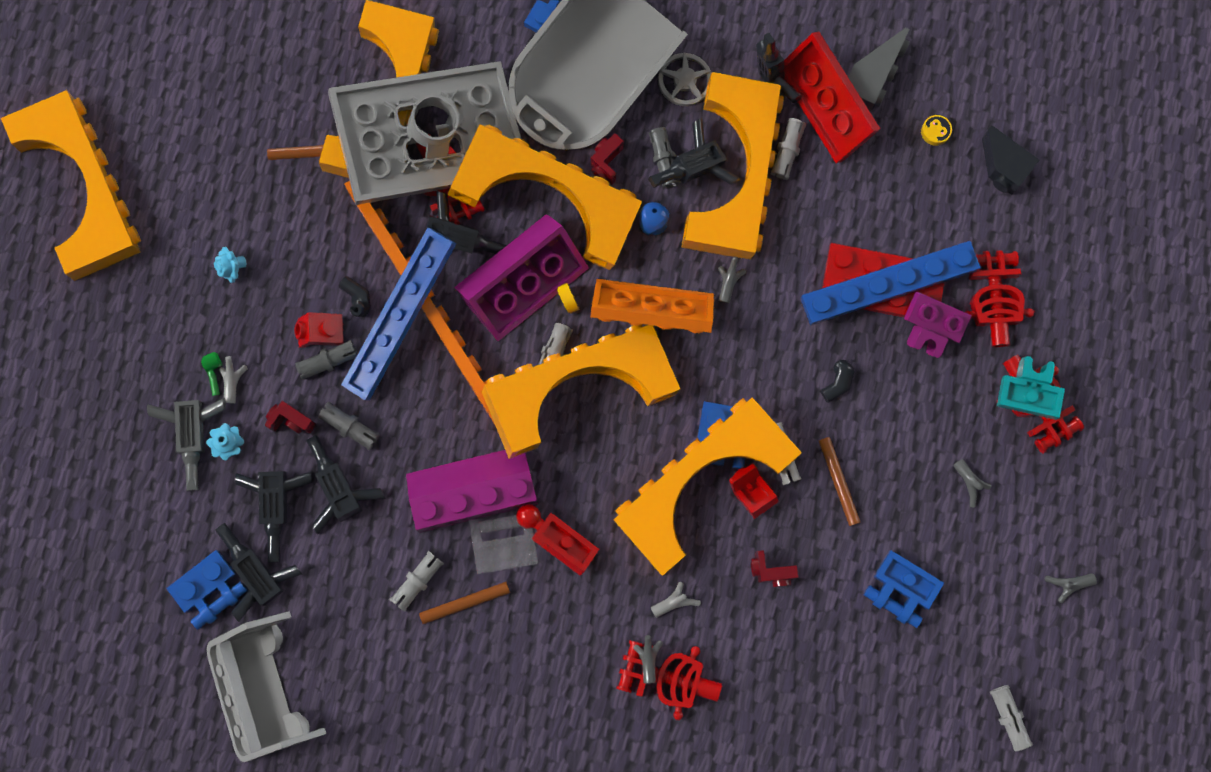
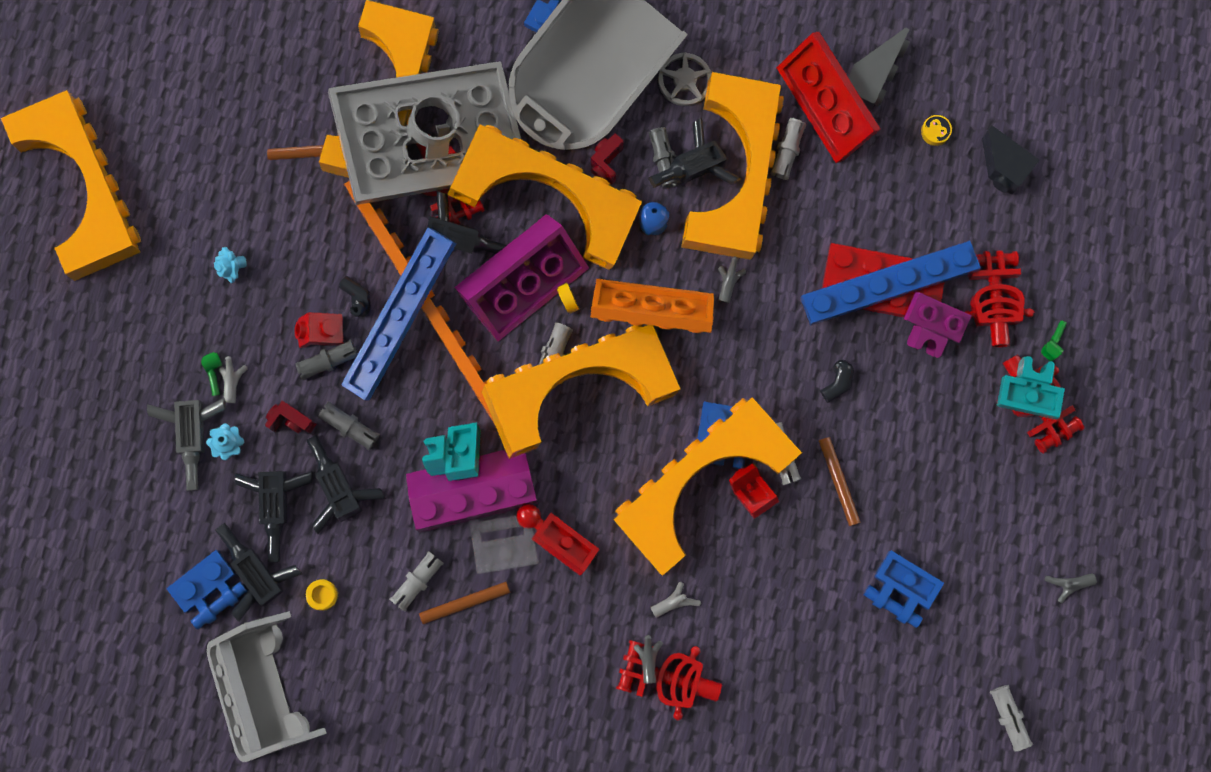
dark red bracket [751,550,799,587] -> none
black piece [756,33,802,103] -> none
dark grey bar [953,459,991,508] -> none
none -> yellow tile [306,579,338,611]
none -> teal plate [422,422,481,481]
none -> green hand [1041,321,1067,362]

